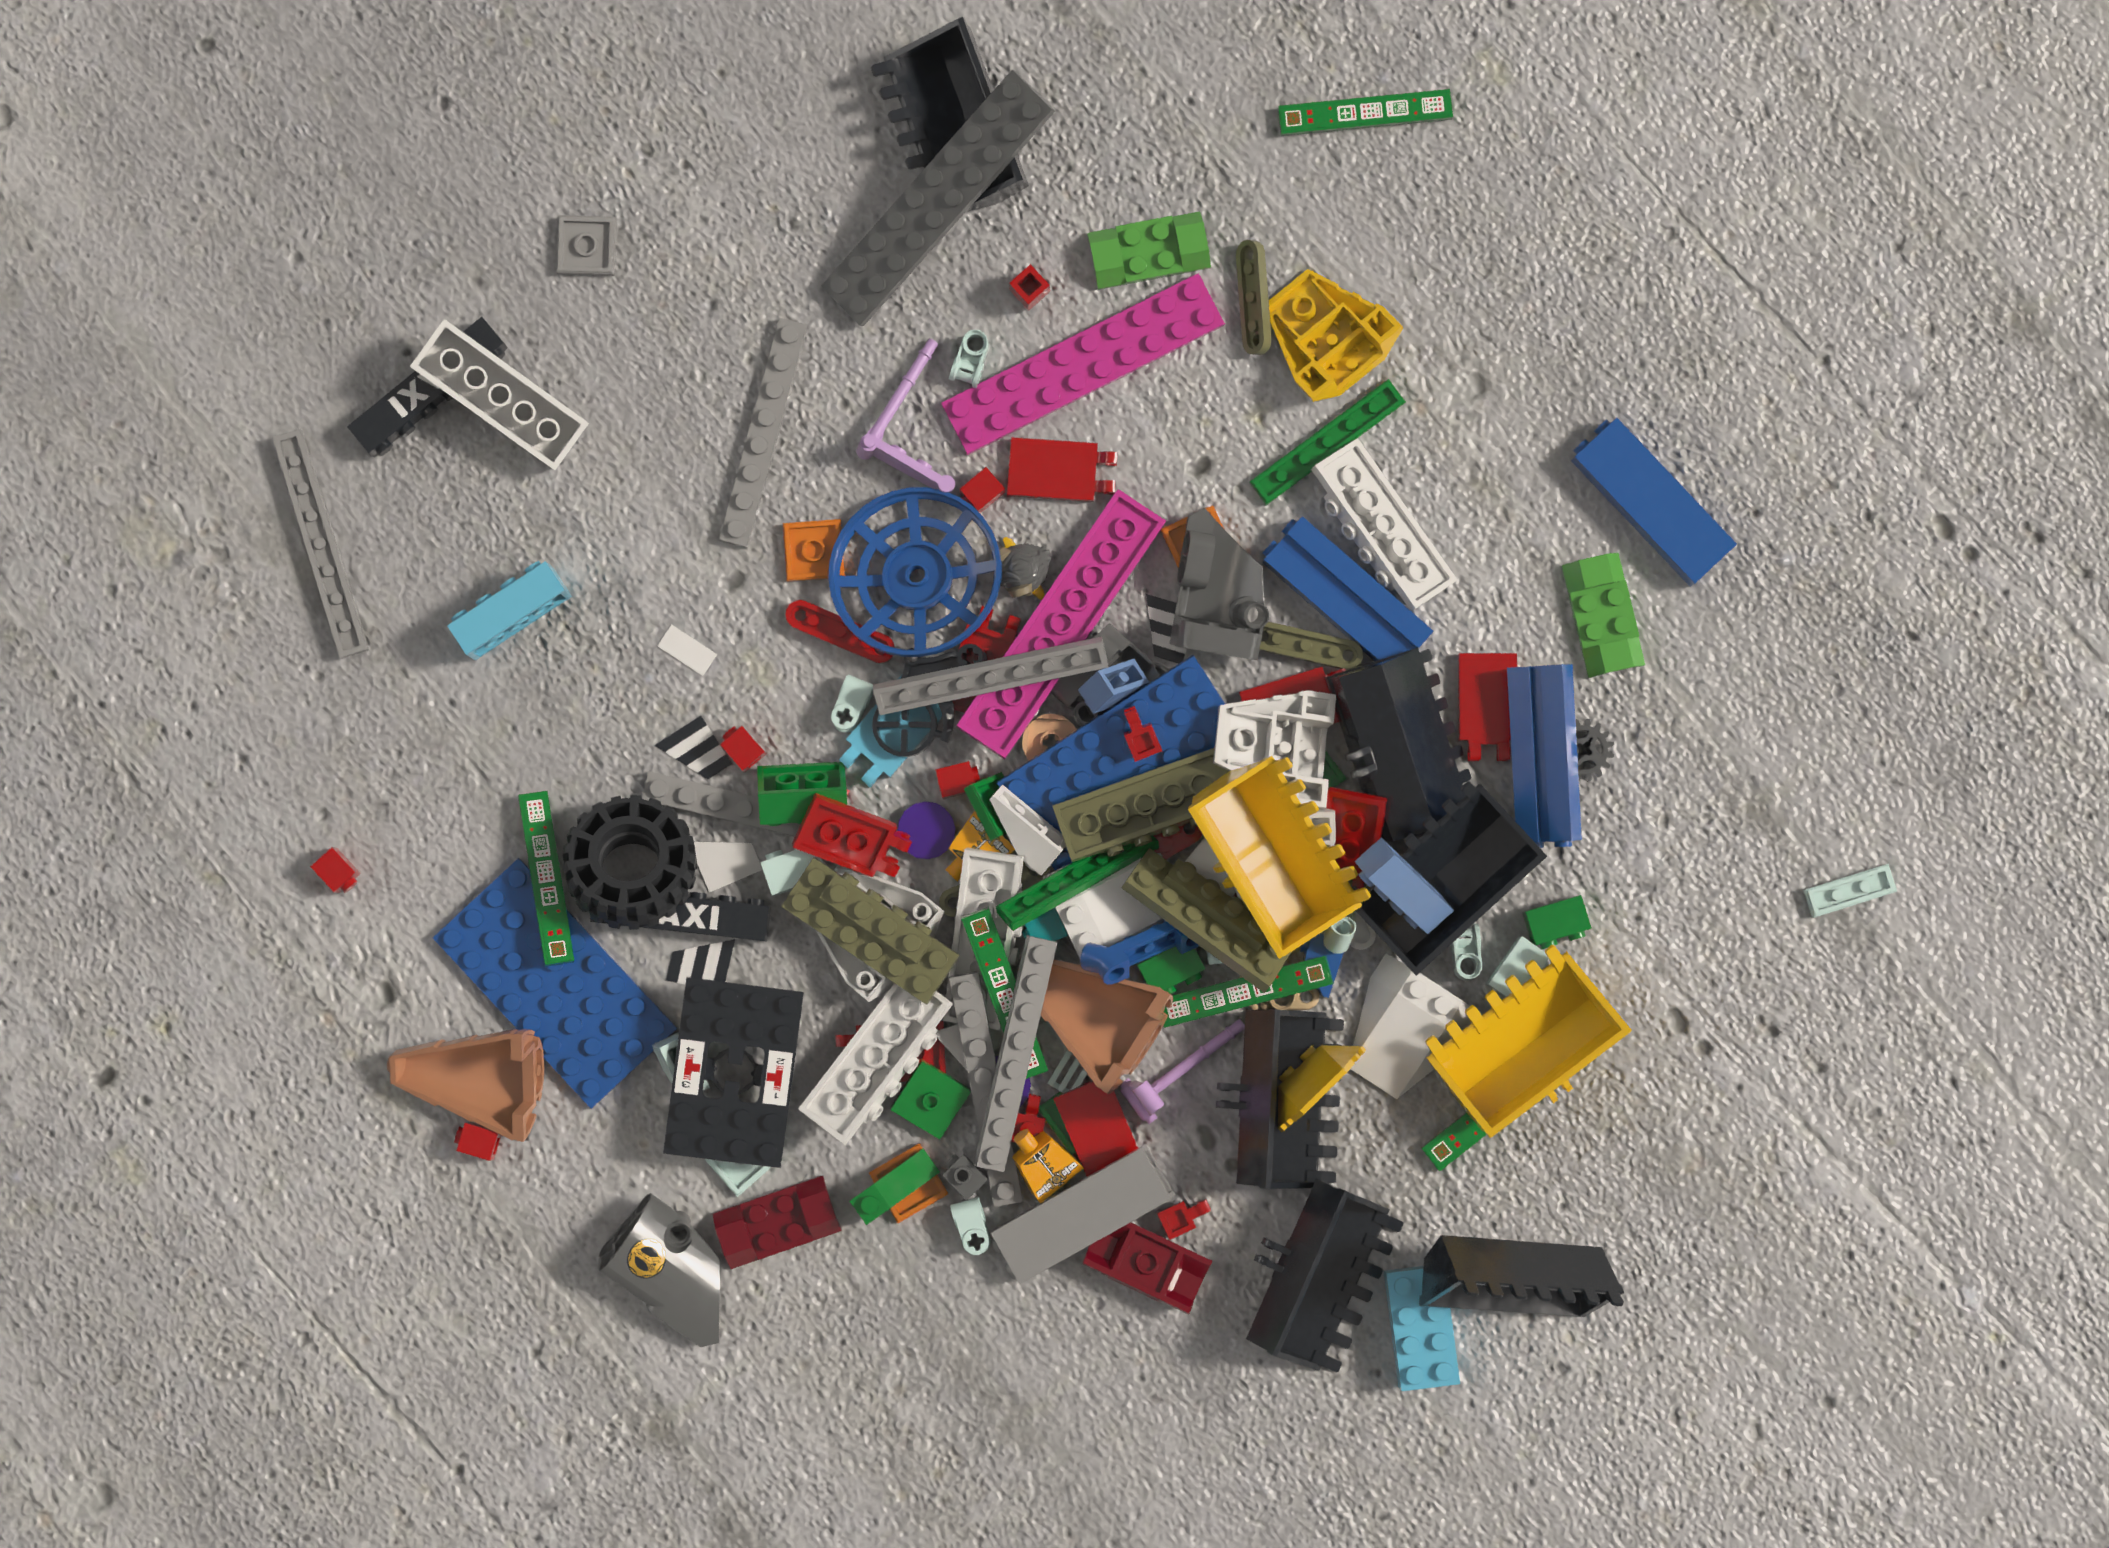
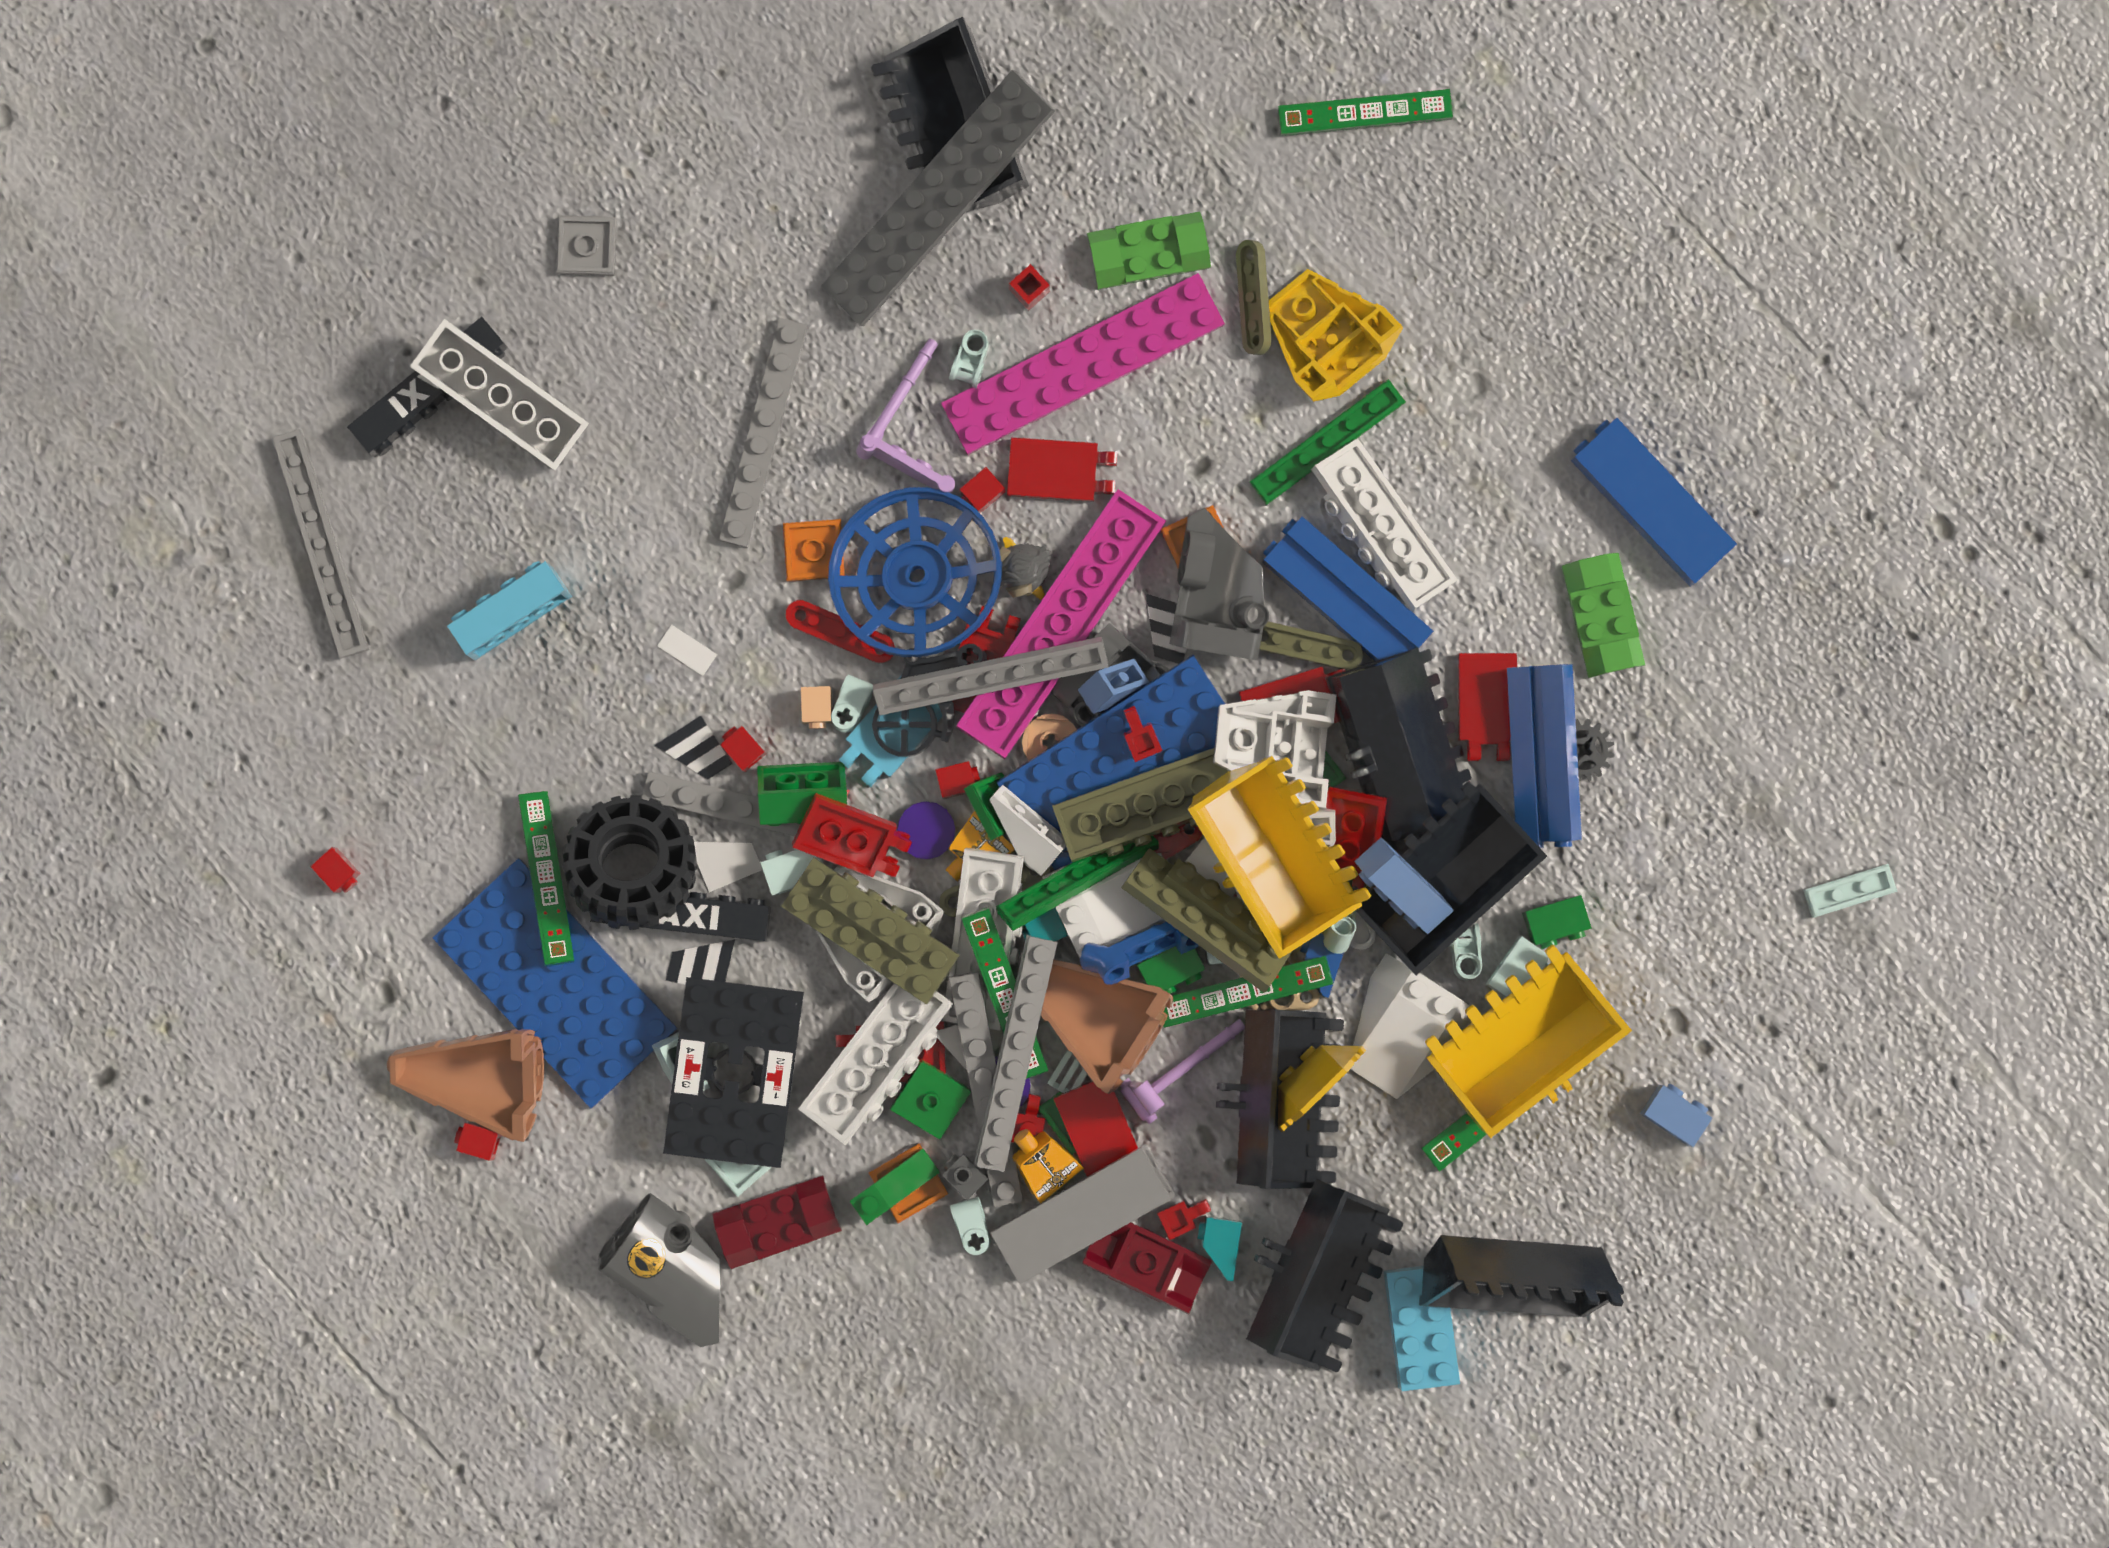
none -> light nougat brick [801,686,833,729]
none -> teal slope [1197,1216,1242,1281]
none -> medium blue brick [1640,1083,1712,1147]

